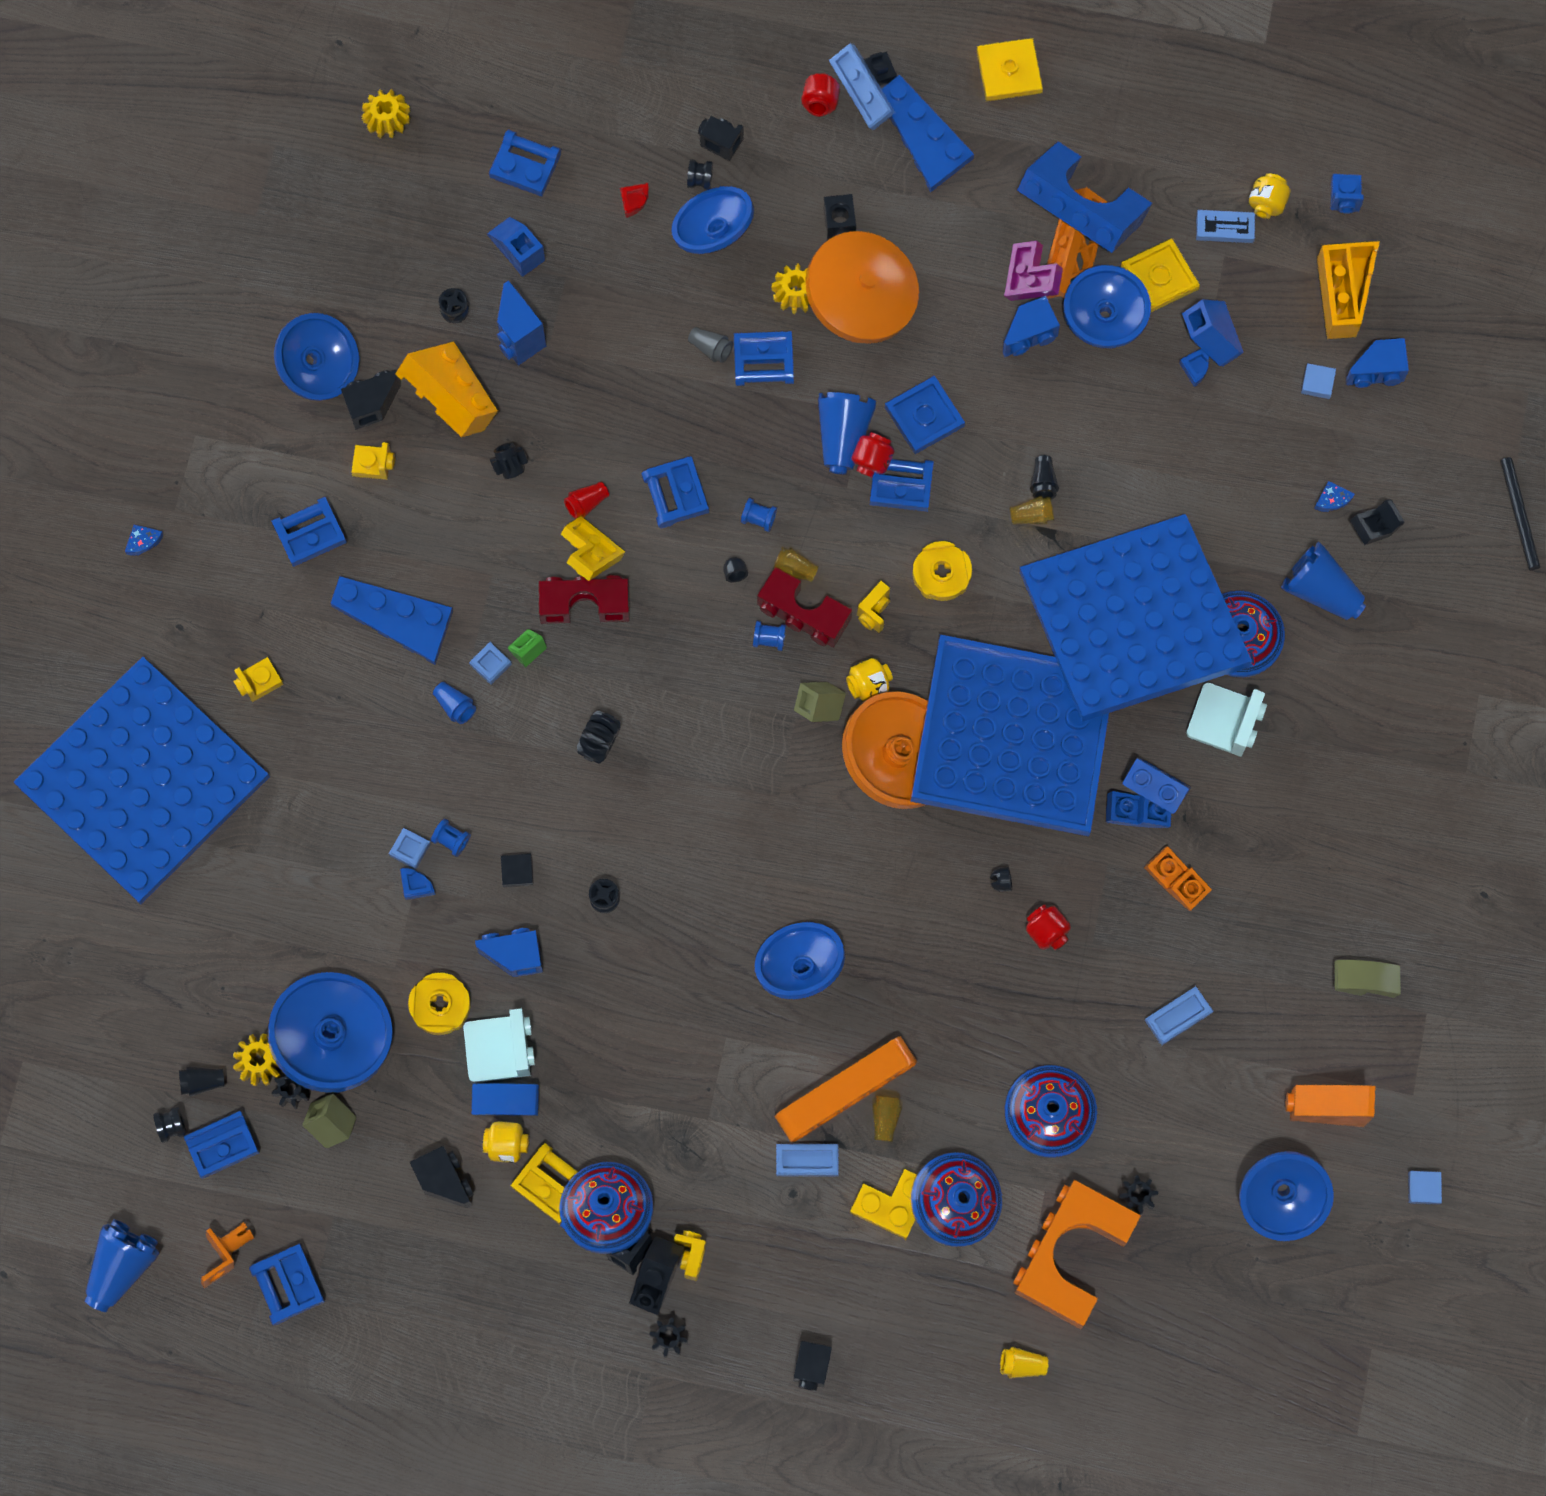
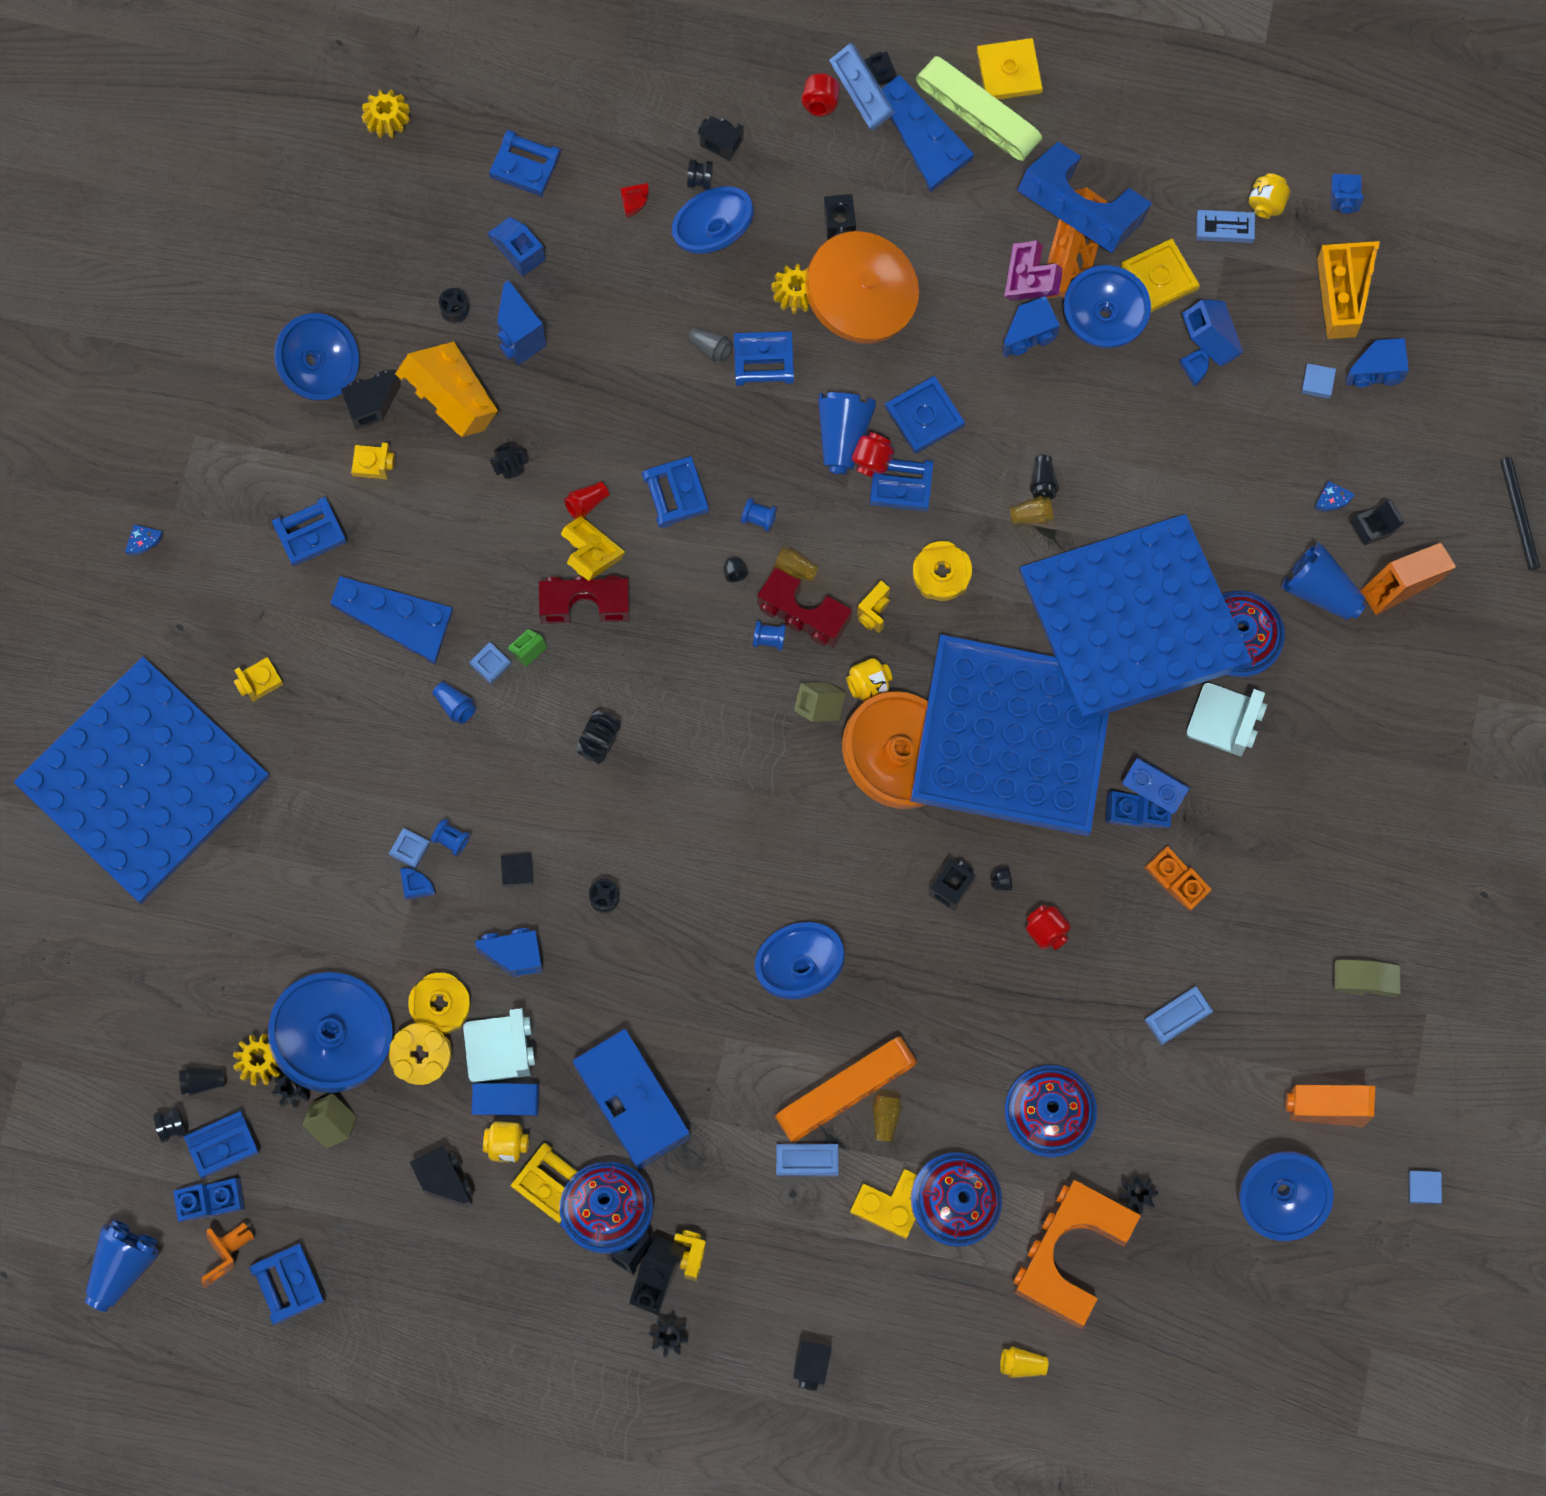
none -> blue slope [173,1178,245,1222]
none -> yellow plate [389,1022,452,1085]
none -> blue brick [572,1029,690,1171]
none -> yellowish green beam [916,56,1042,161]
none -> black brick [929,859,976,911]
none -> orange slope [1361,543,1456,615]

